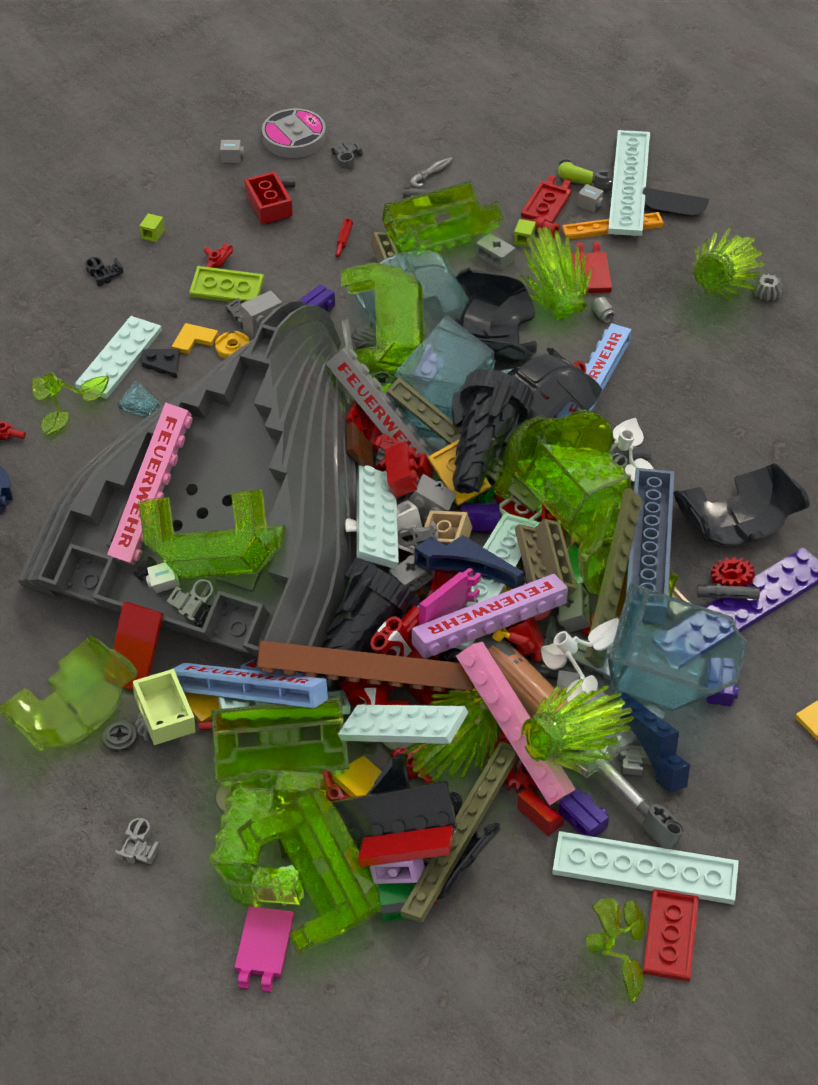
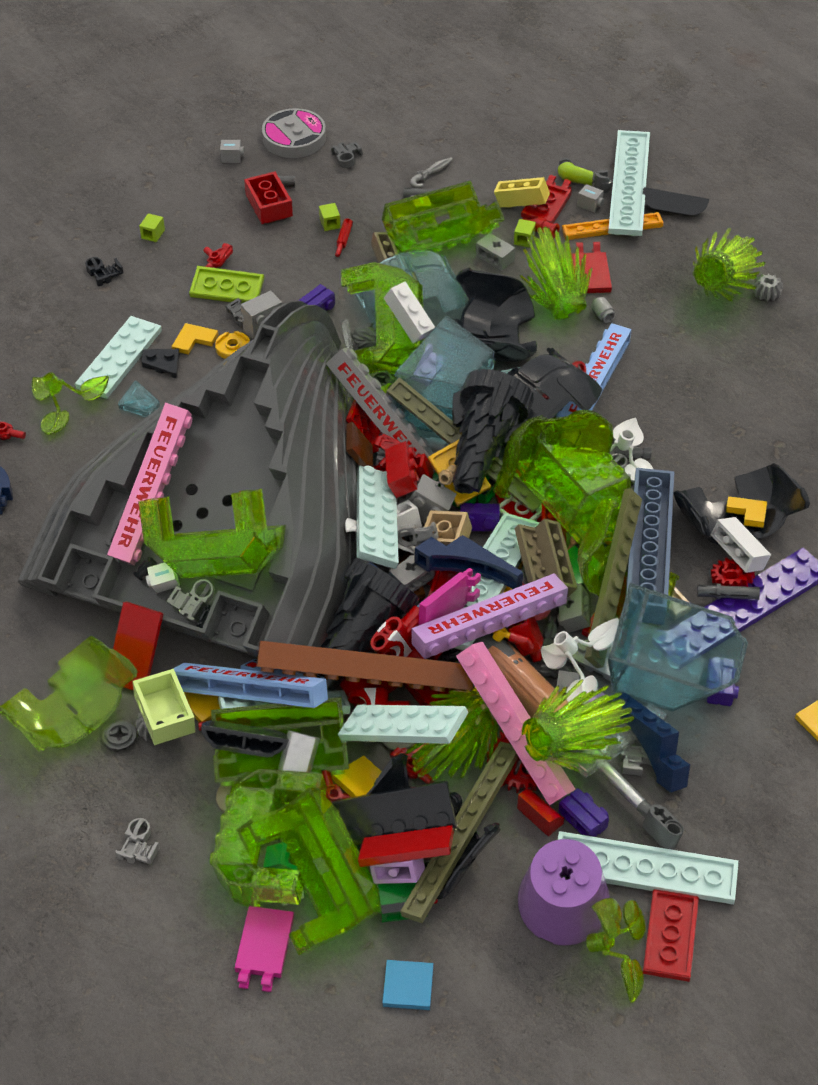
none -> black brick [201,721,289,757]
none -> green panel [263,842,298,876]
none -> flat silver piece [277,730,320,781]
none -> lime brick [319,203,341,231]
none -> dark azure tile [383,960,433,1010]
none -> white brick [384,281,435,344]
none -> tan pin [439,465,456,485]
none -> light yellow brick [494,177,550,208]
none -> medium lavender cone [518,839,610,945]
none -> white brick [711,517,771,573]
none -> yellow tile [726,496,767,528]

